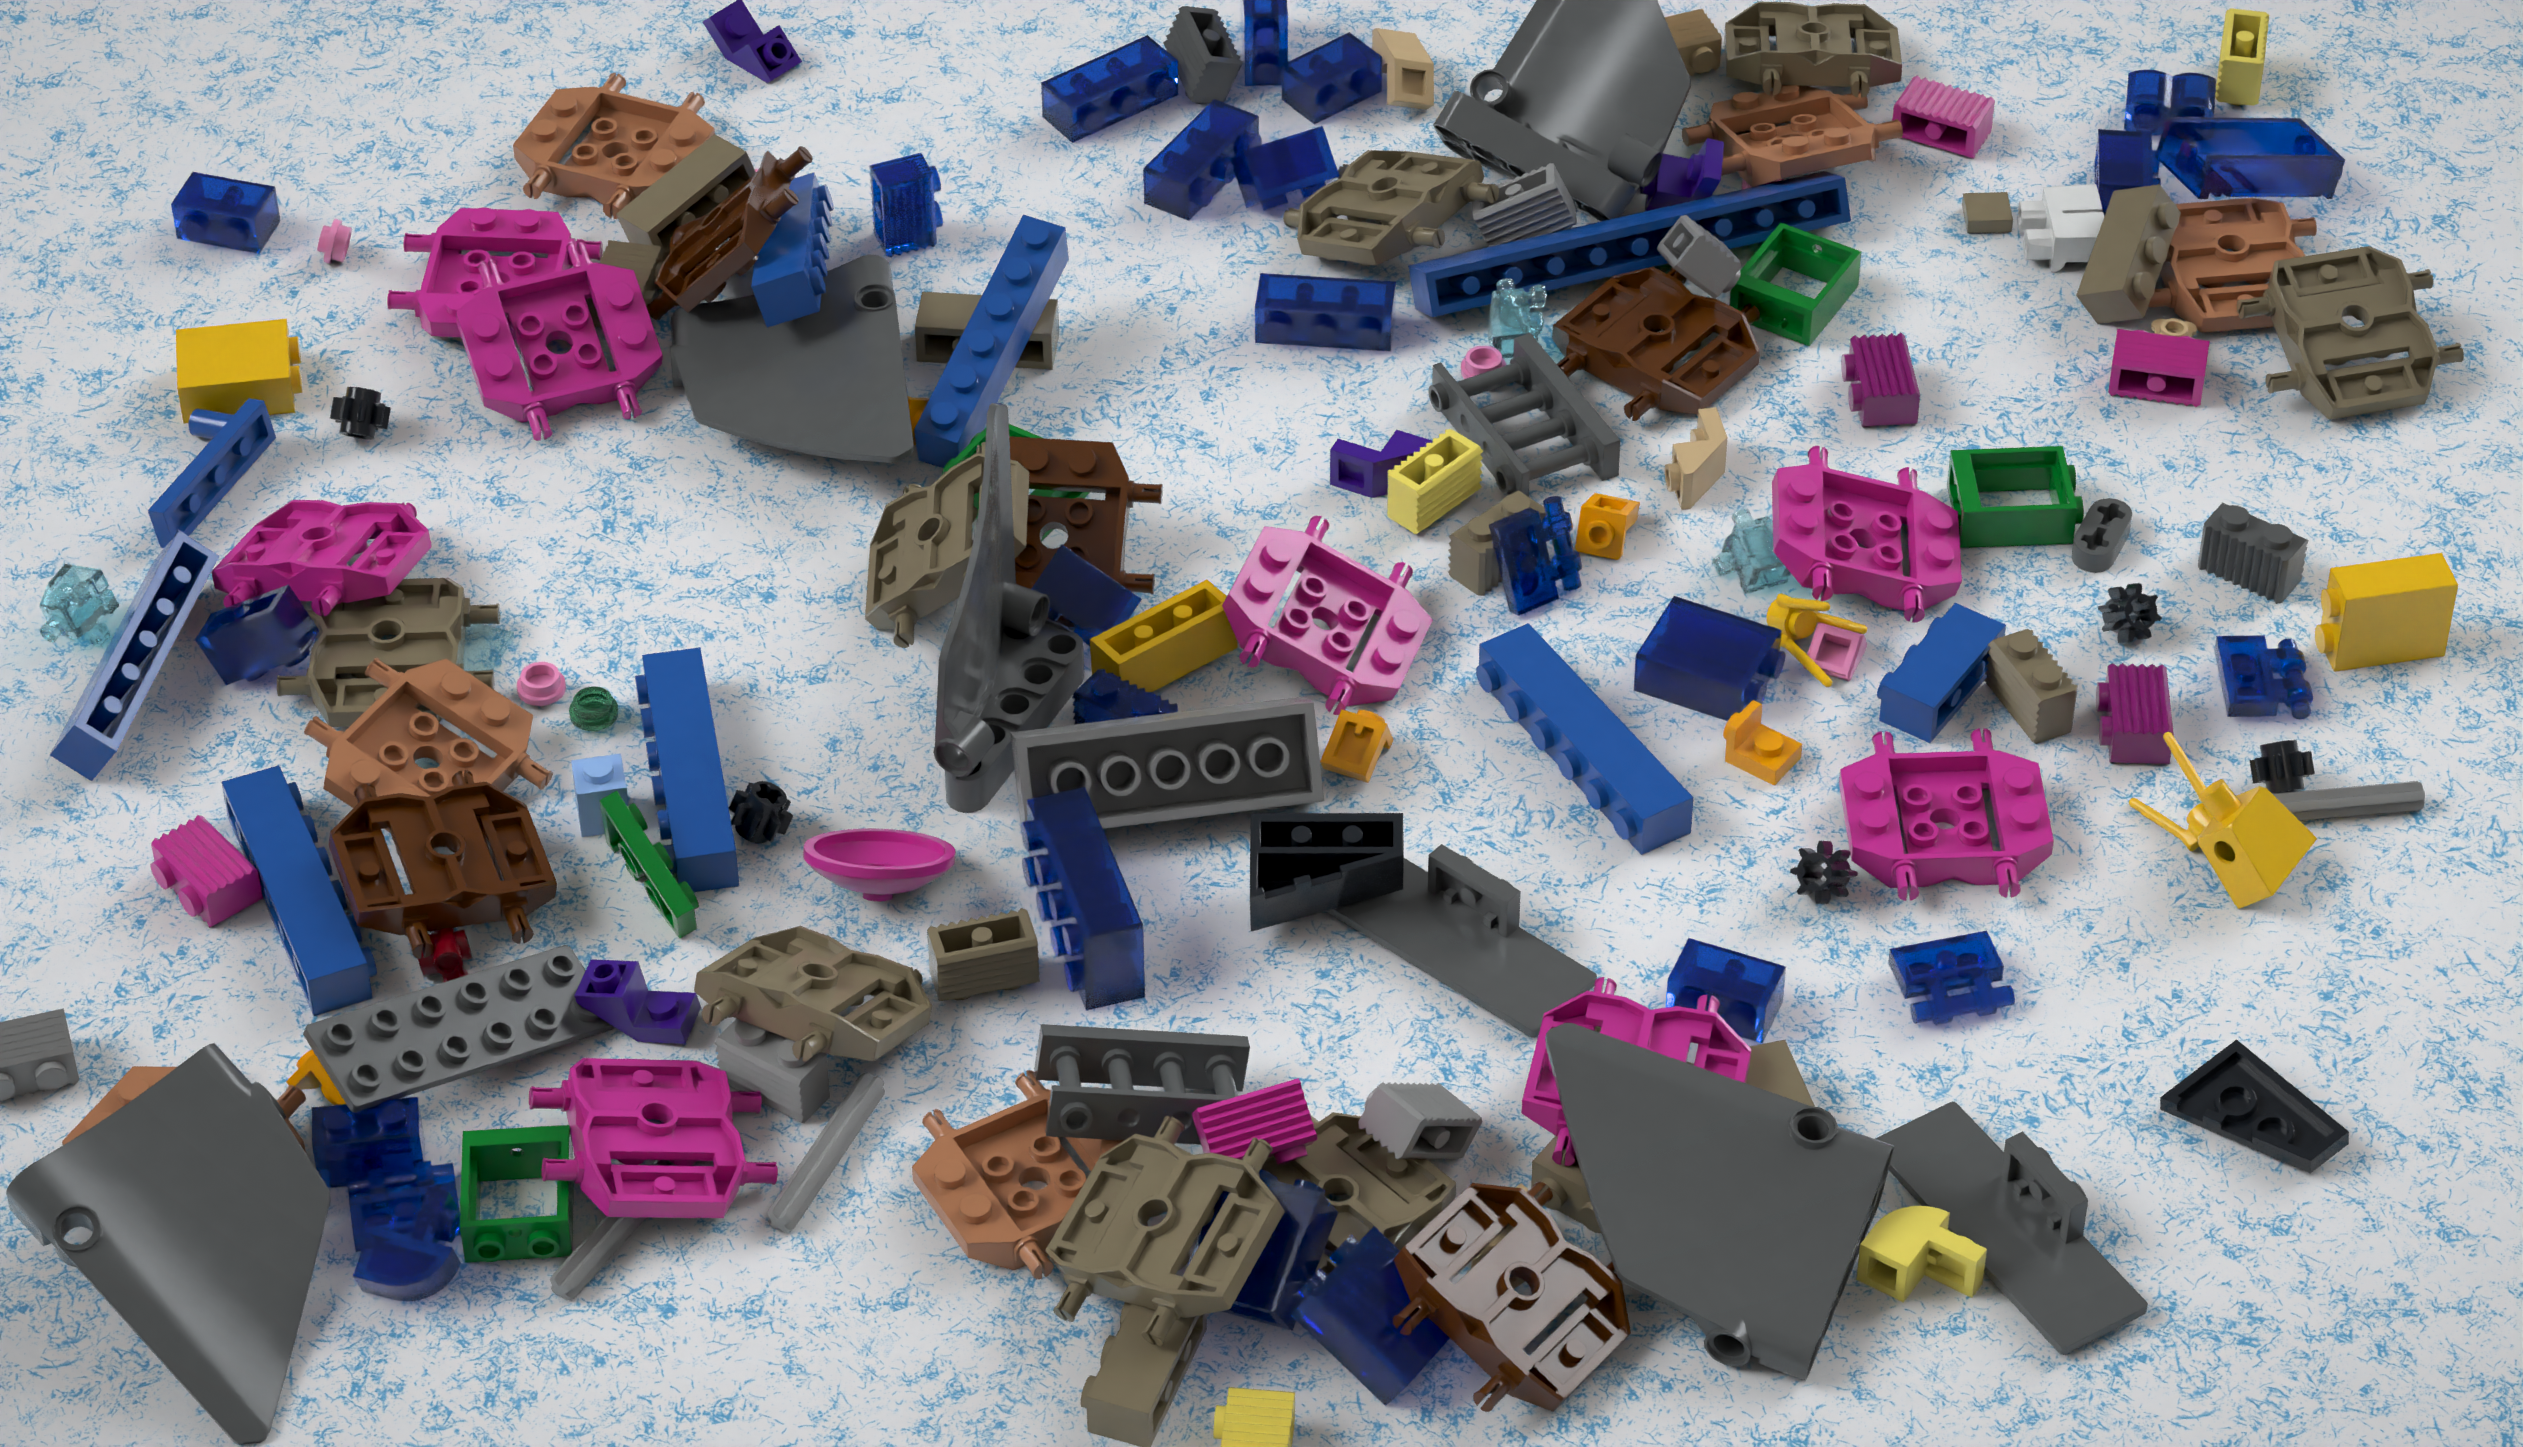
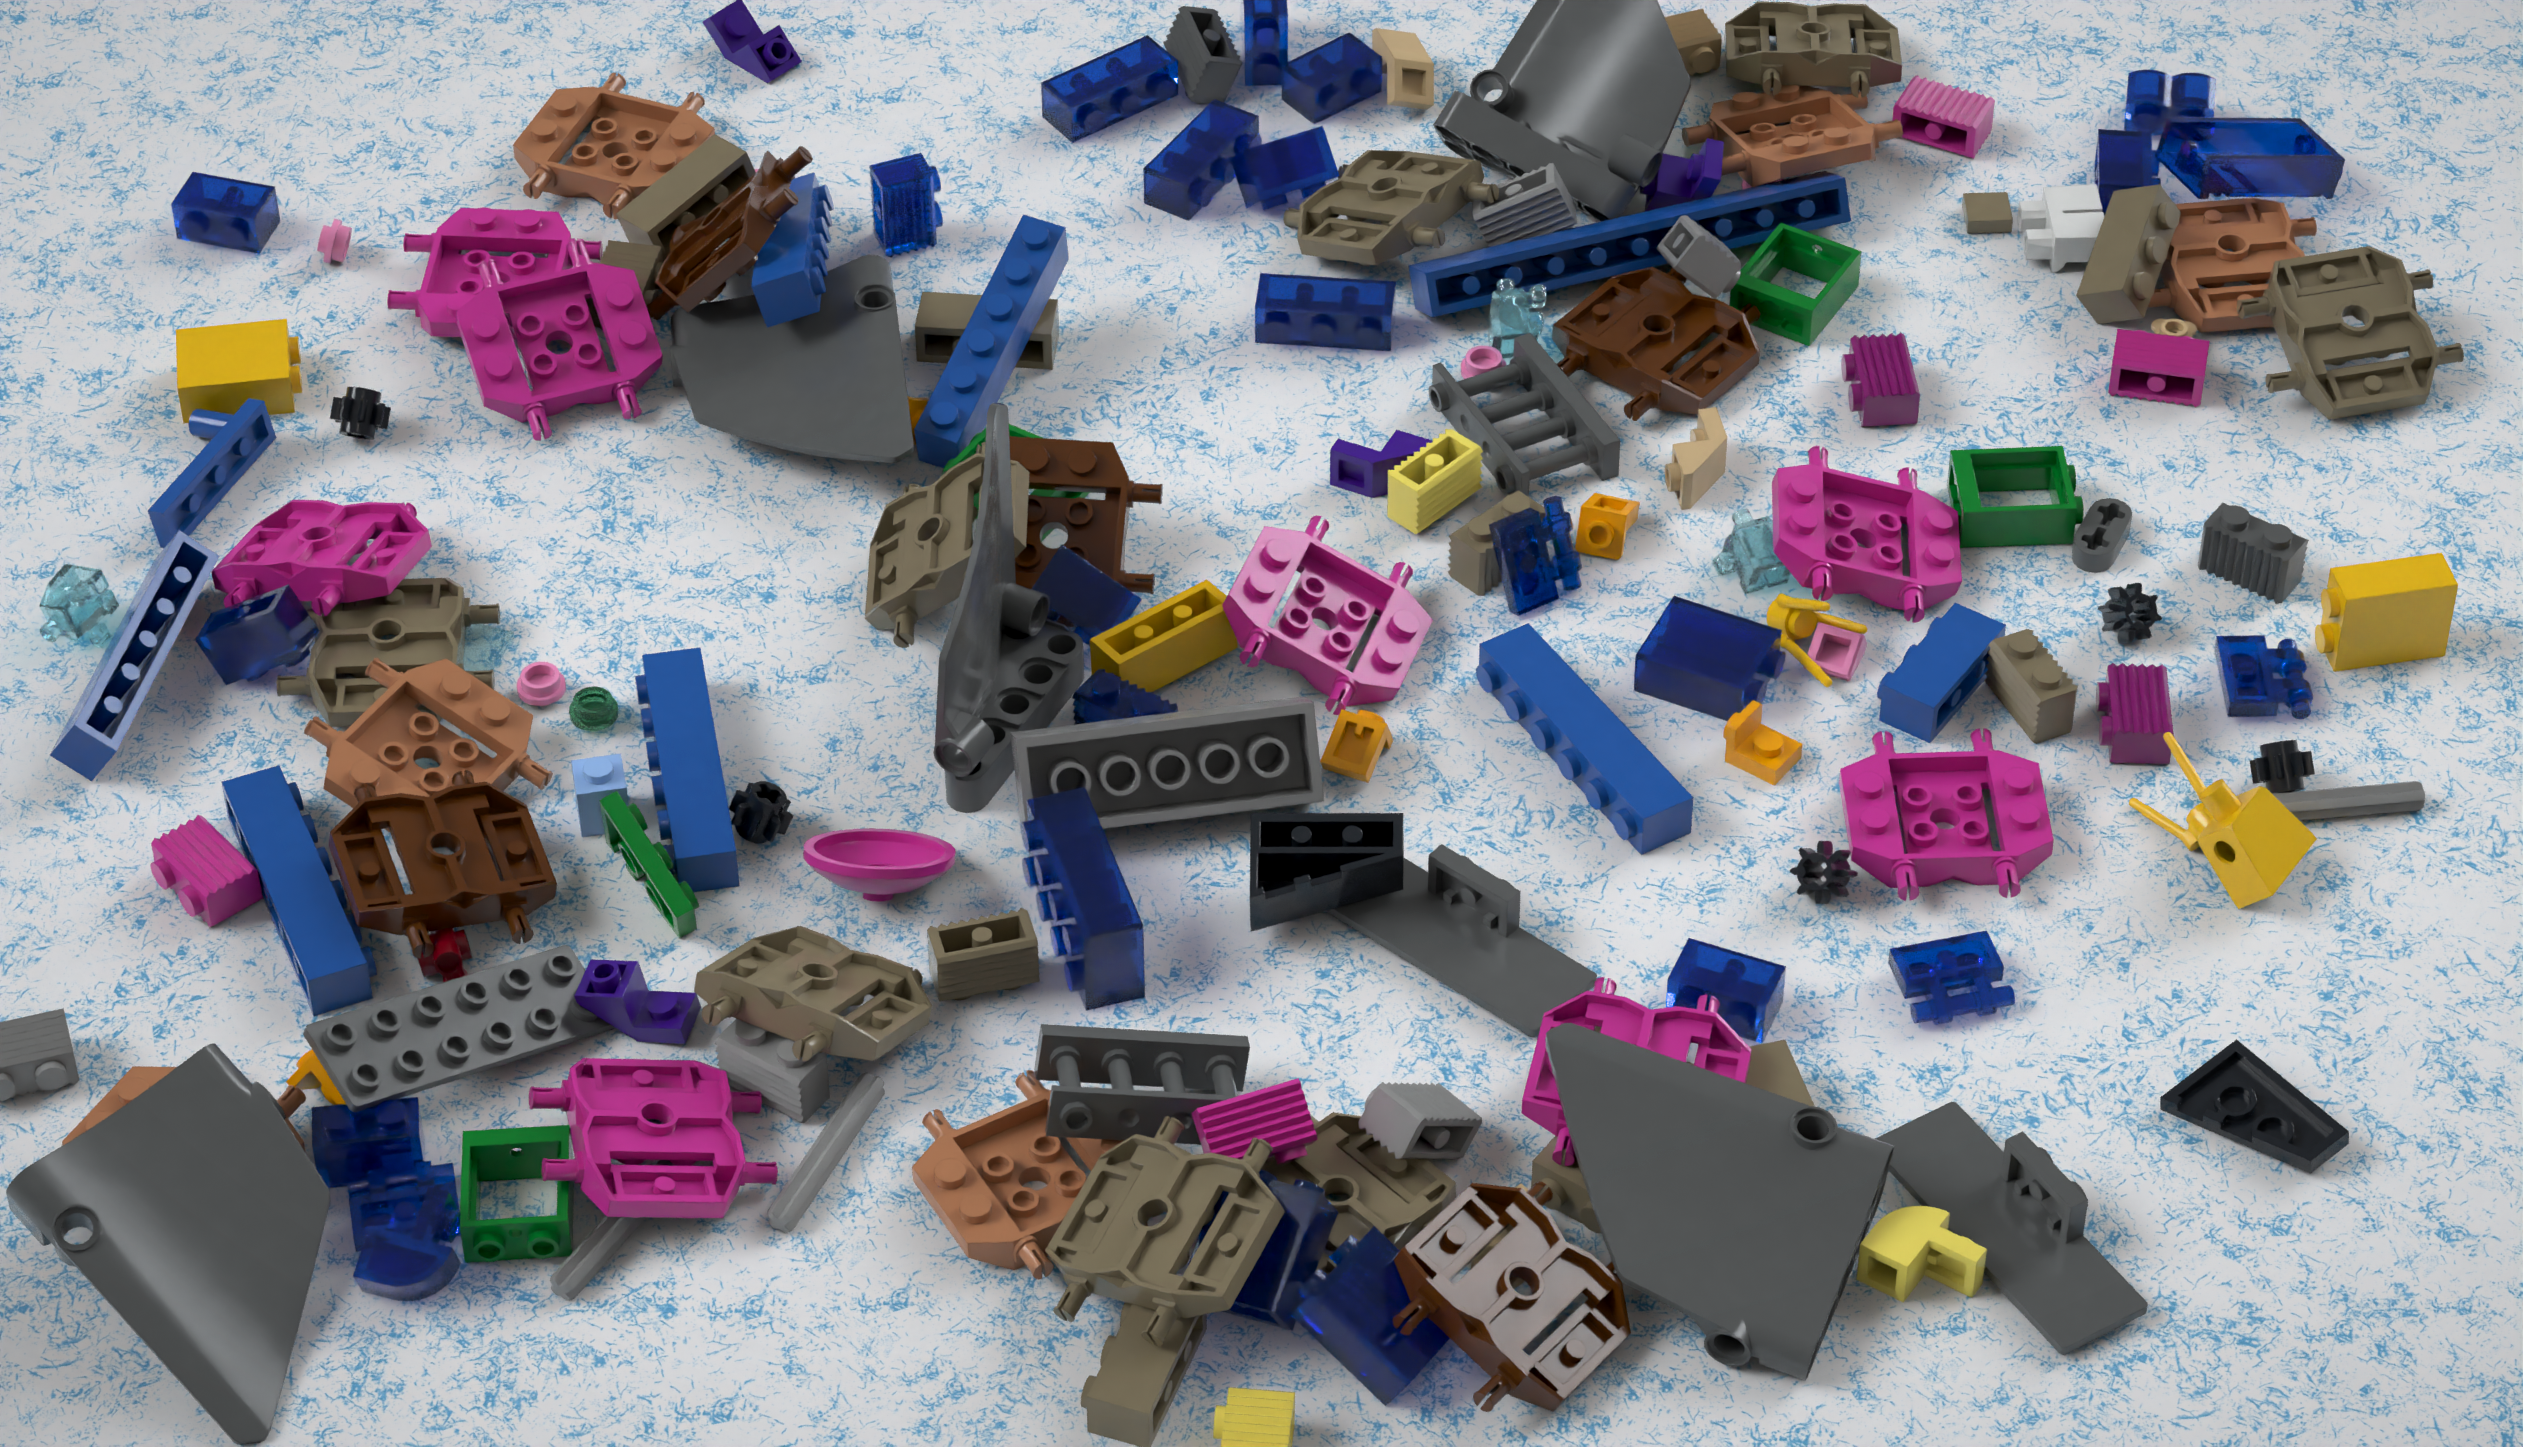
light yellow brick [2215,8,2270,106] -> none

